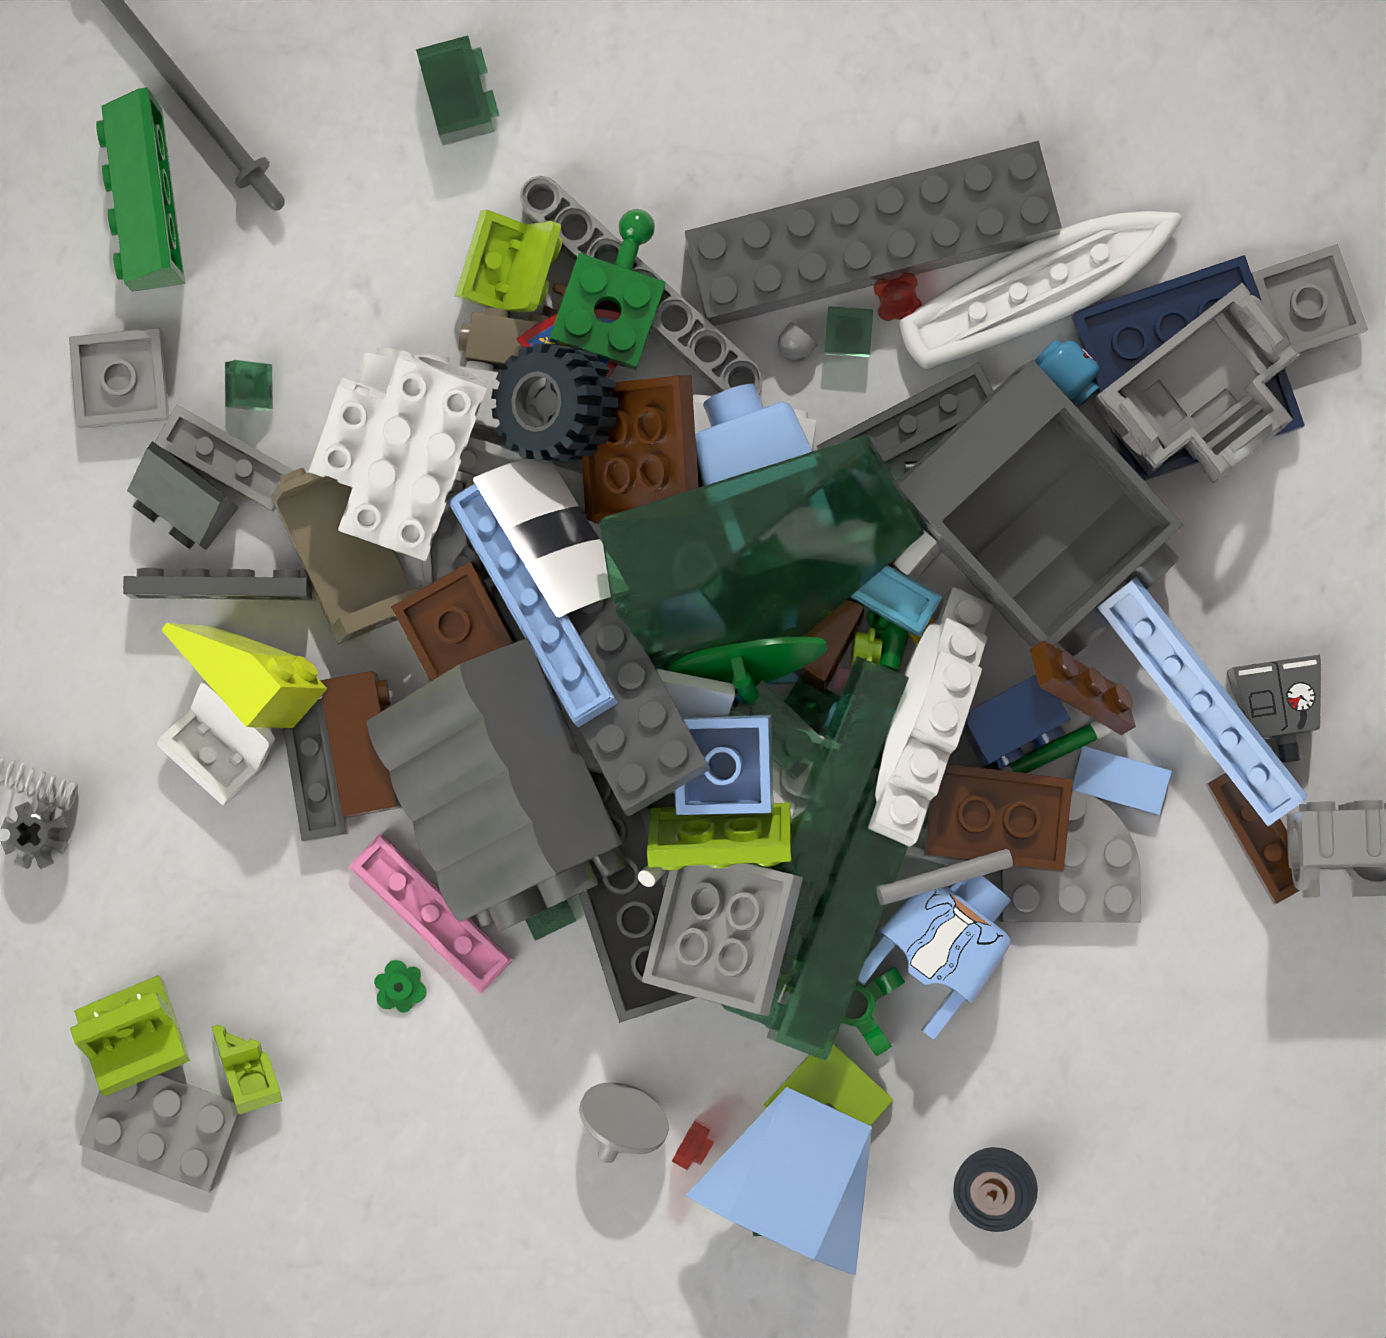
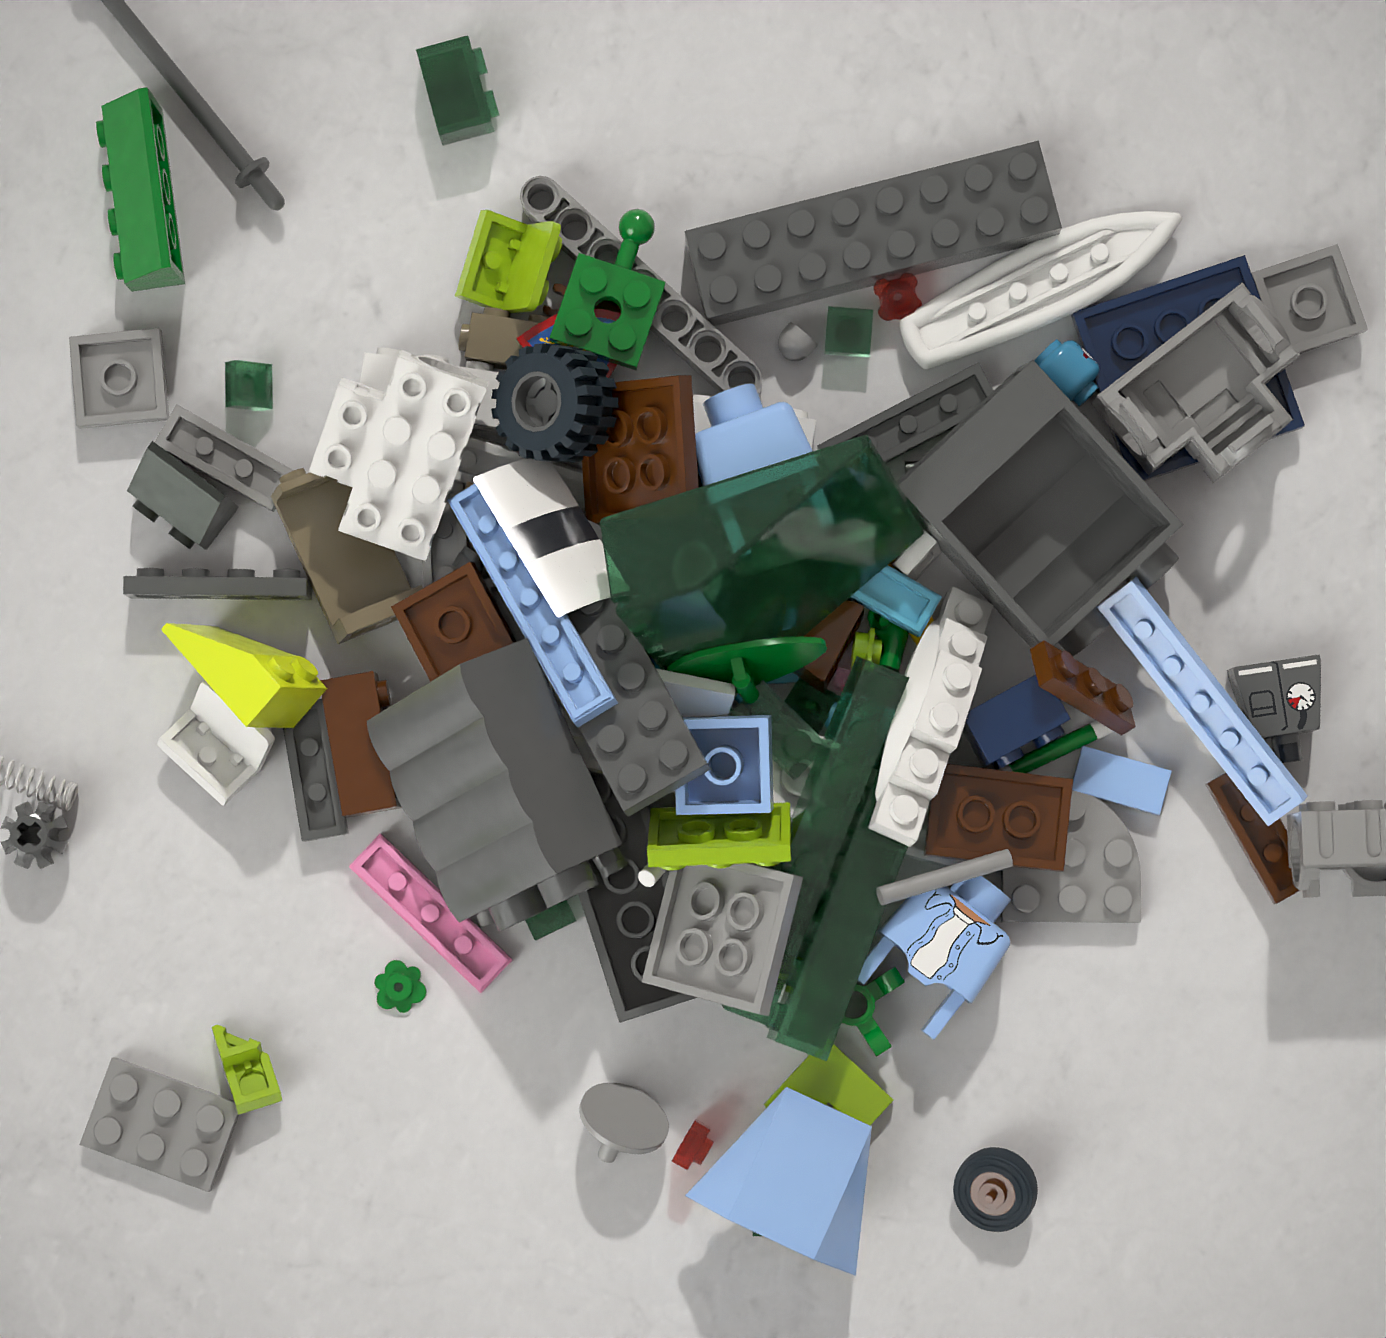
lime bracket [70,975,190,1097] -> none

